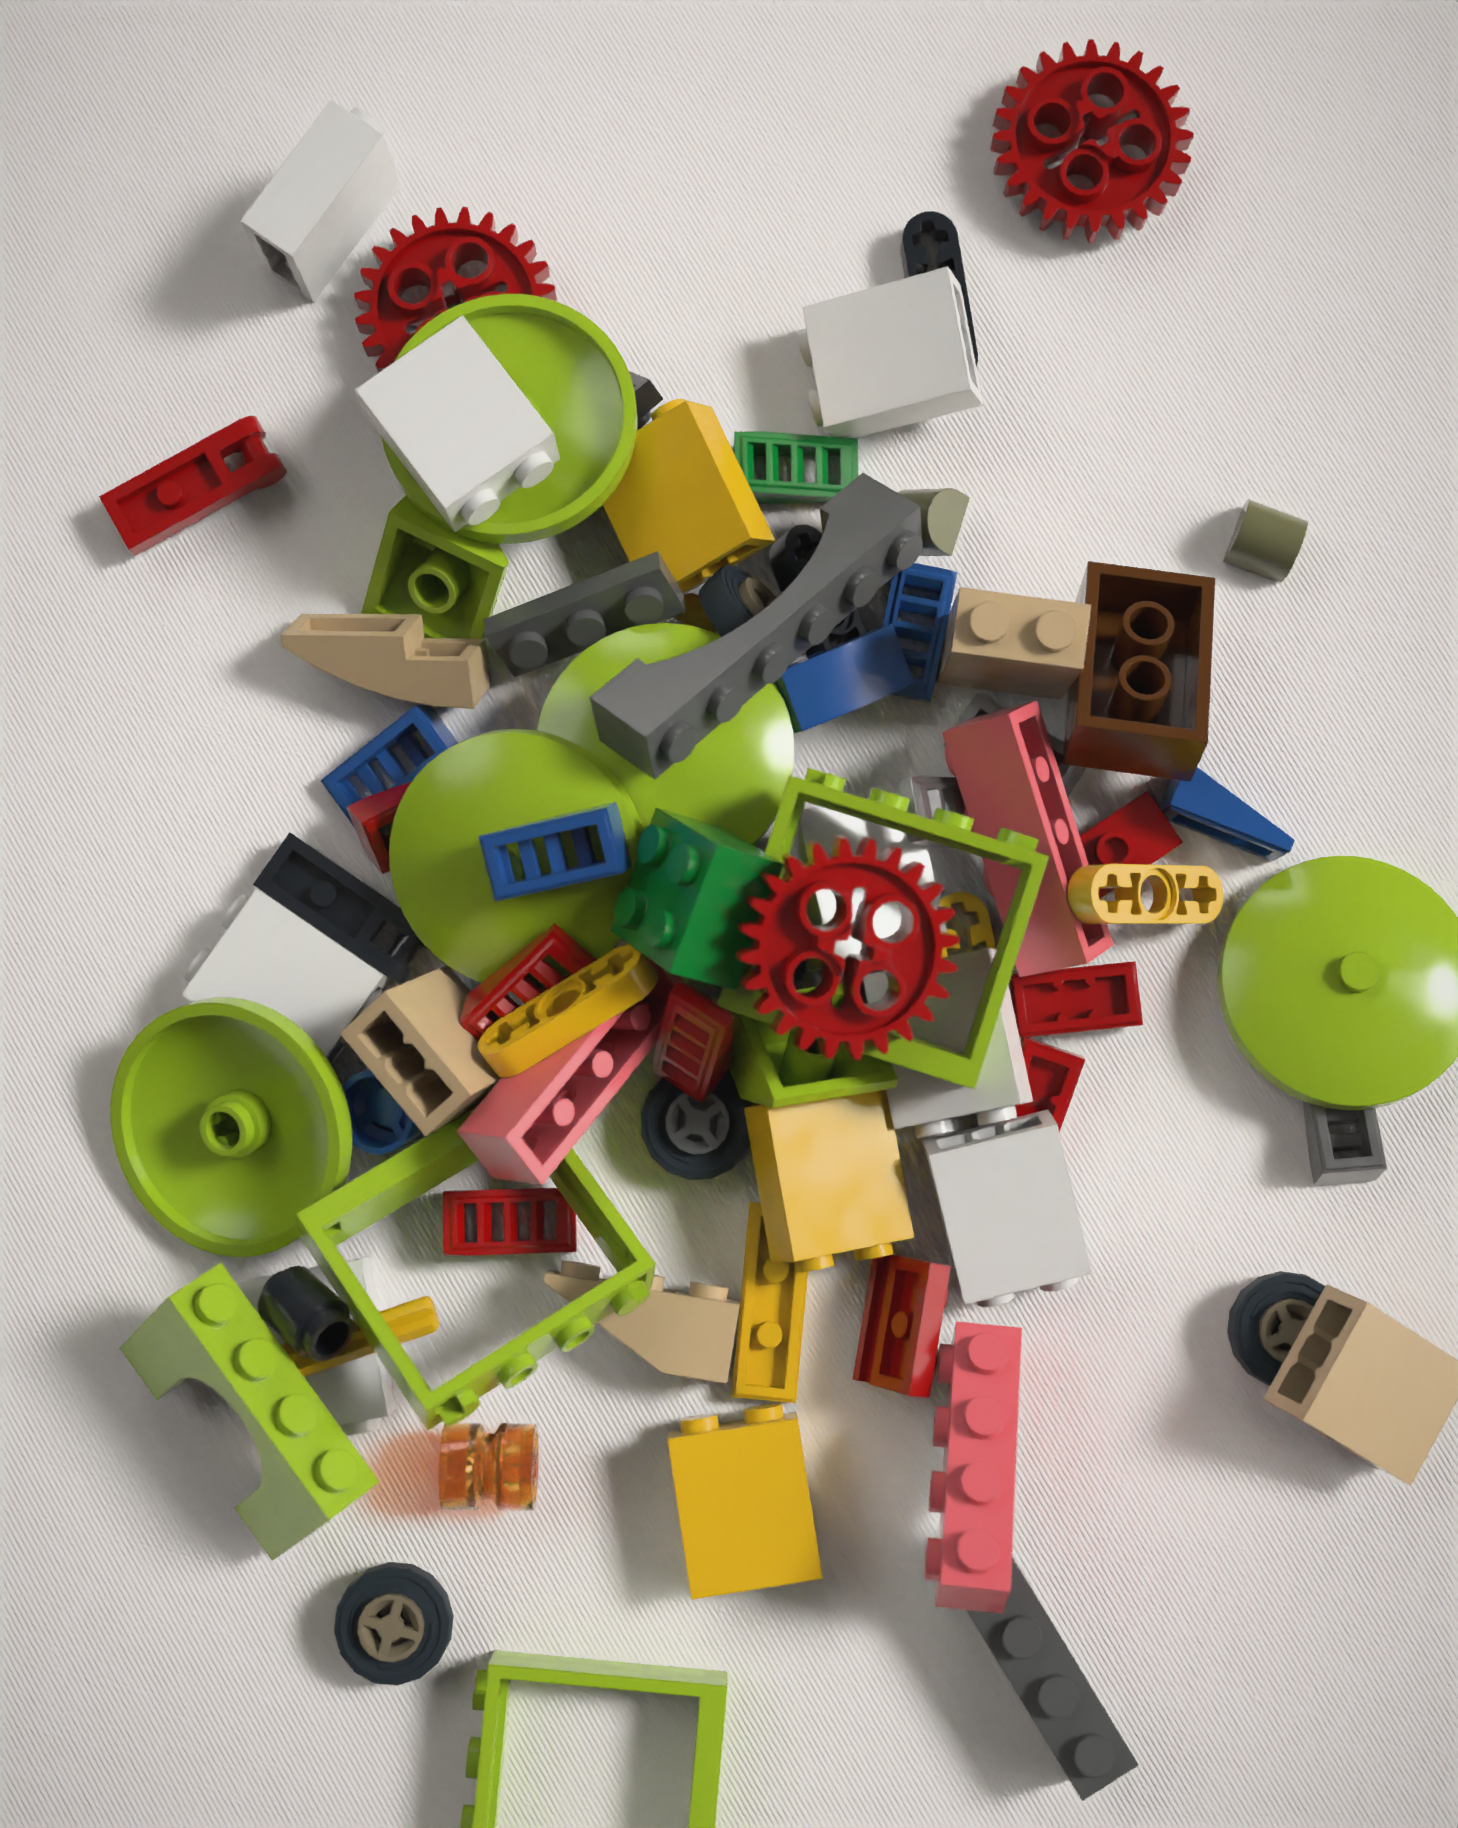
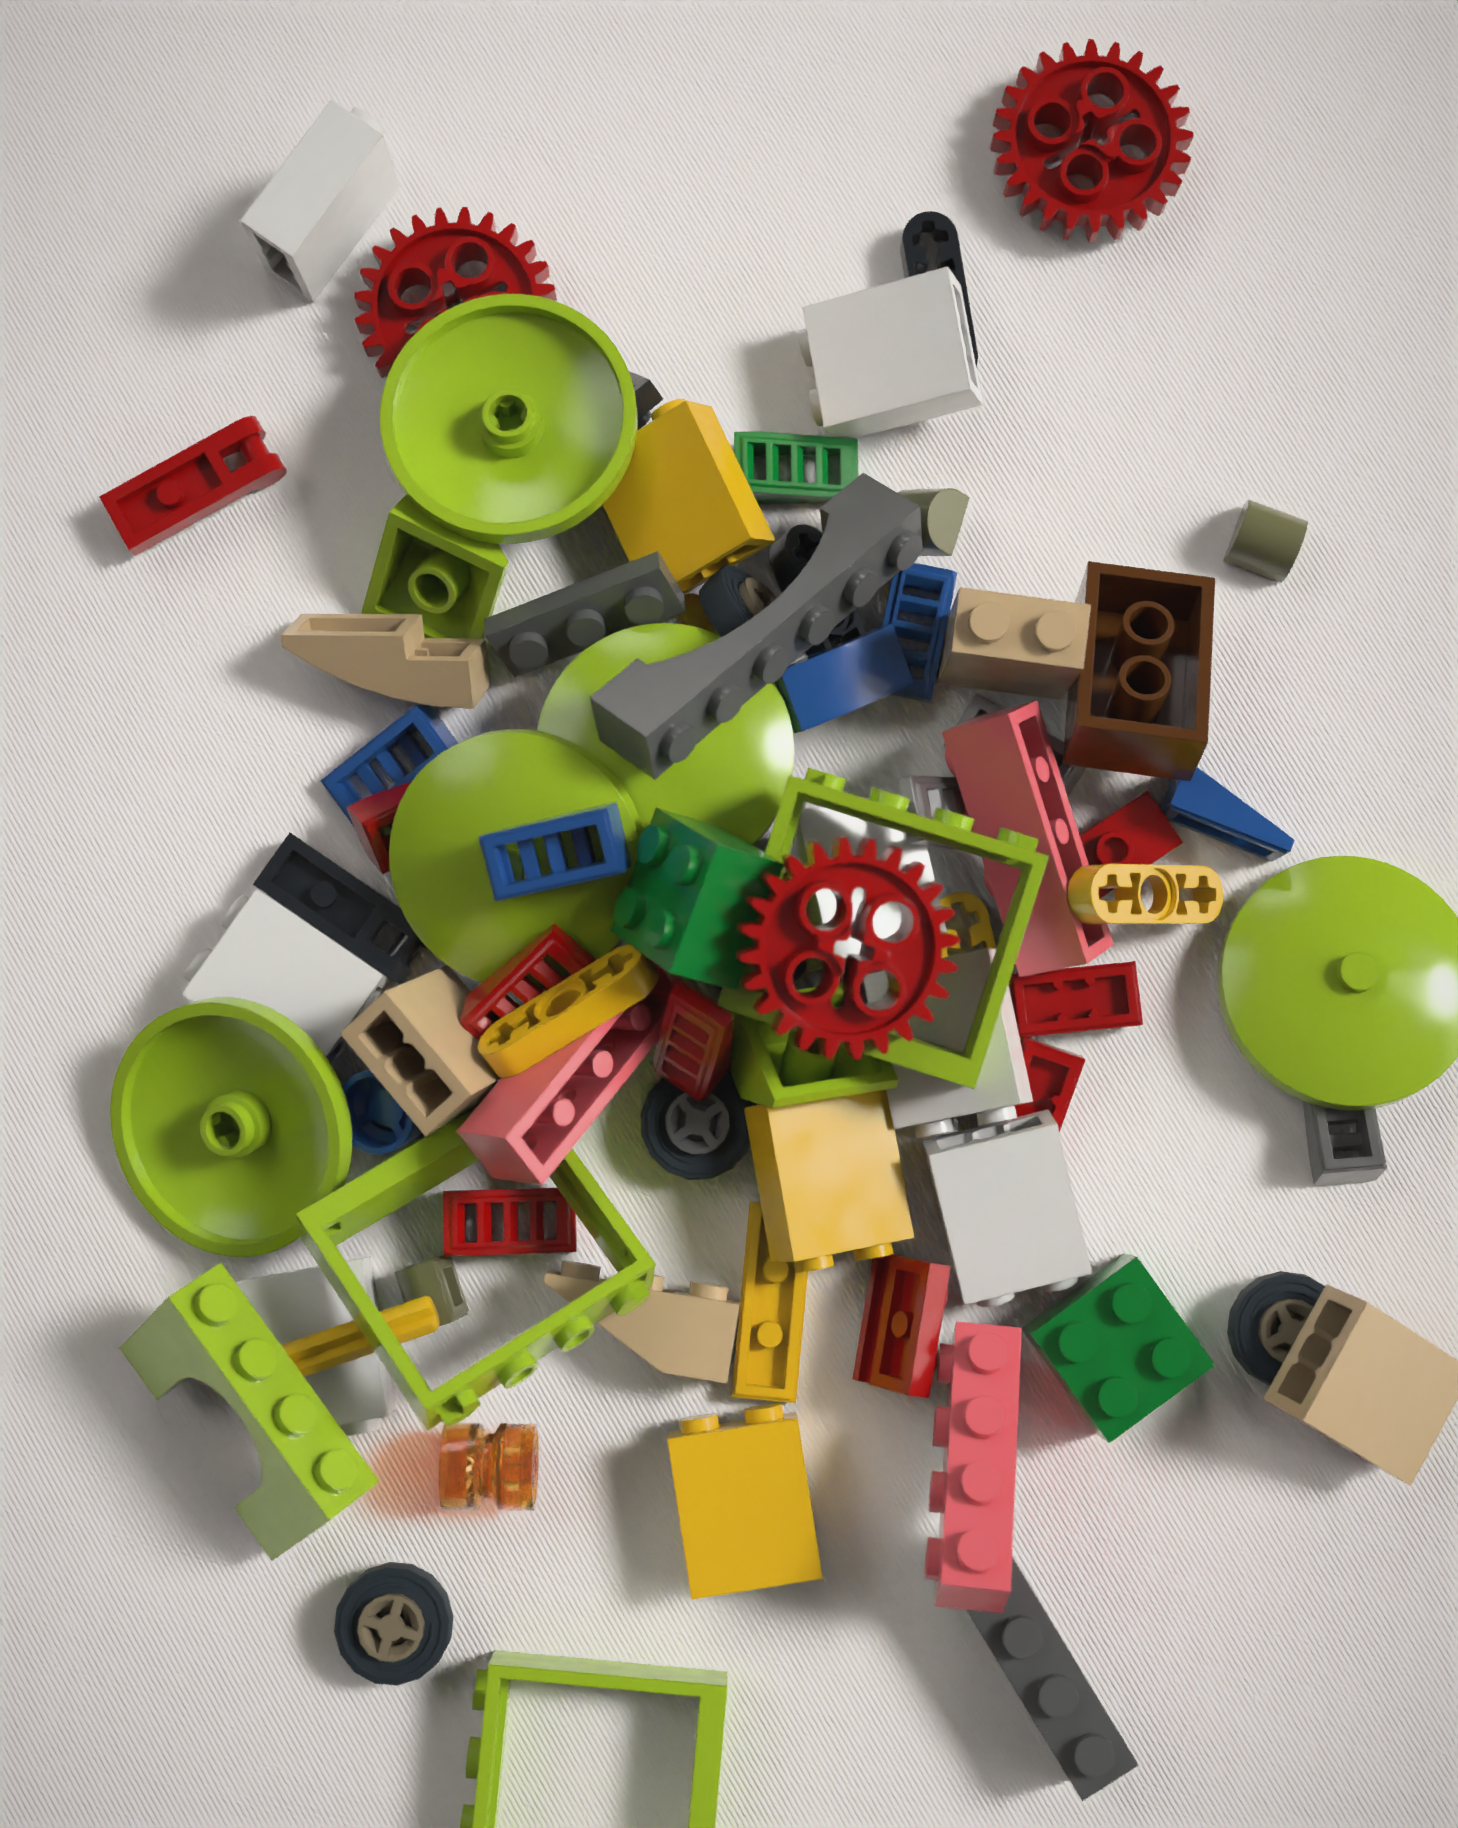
black brick [257,1266,355,1362] -> none
white brick [355,315,560,533] -> none
none -> olive brick [394,1255,469,1327]
none -> green brick [1022,1253,1215,1443]

